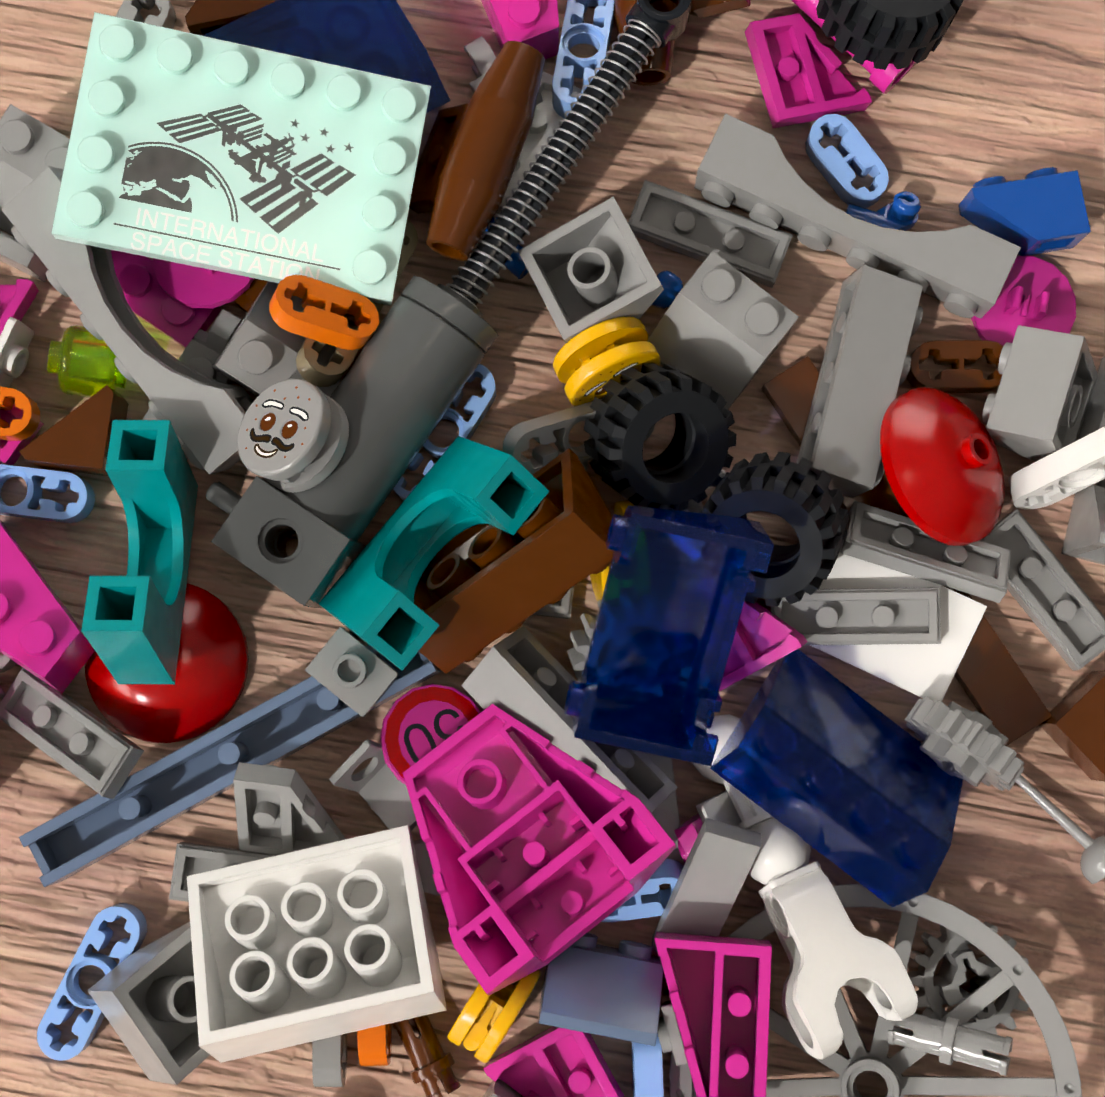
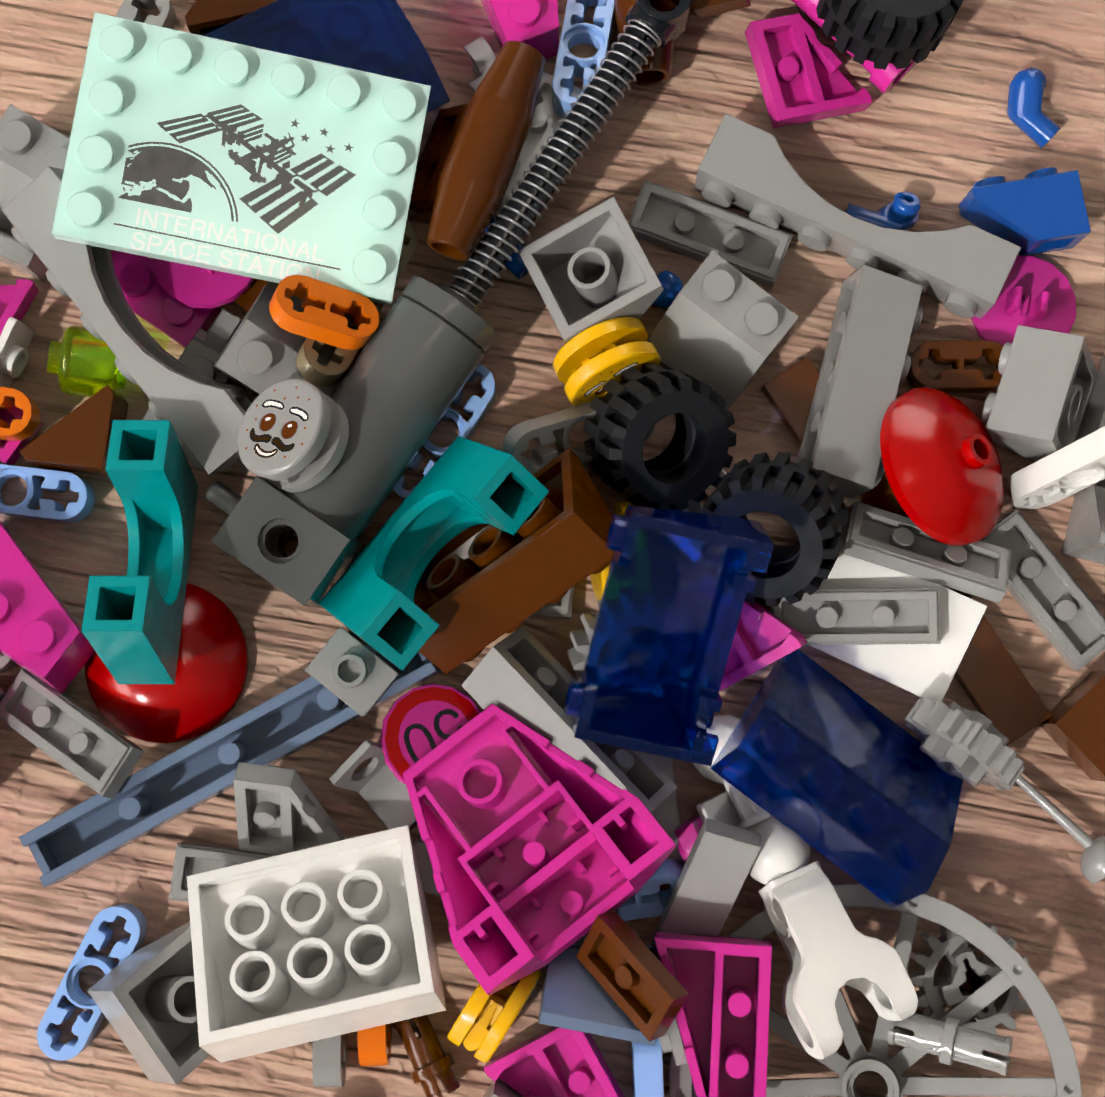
light blue beam [805,114,889,208] -> none
none -> reddish brown plate [576,910,689,1042]
none -> blue arm [1007,68,1061,149]

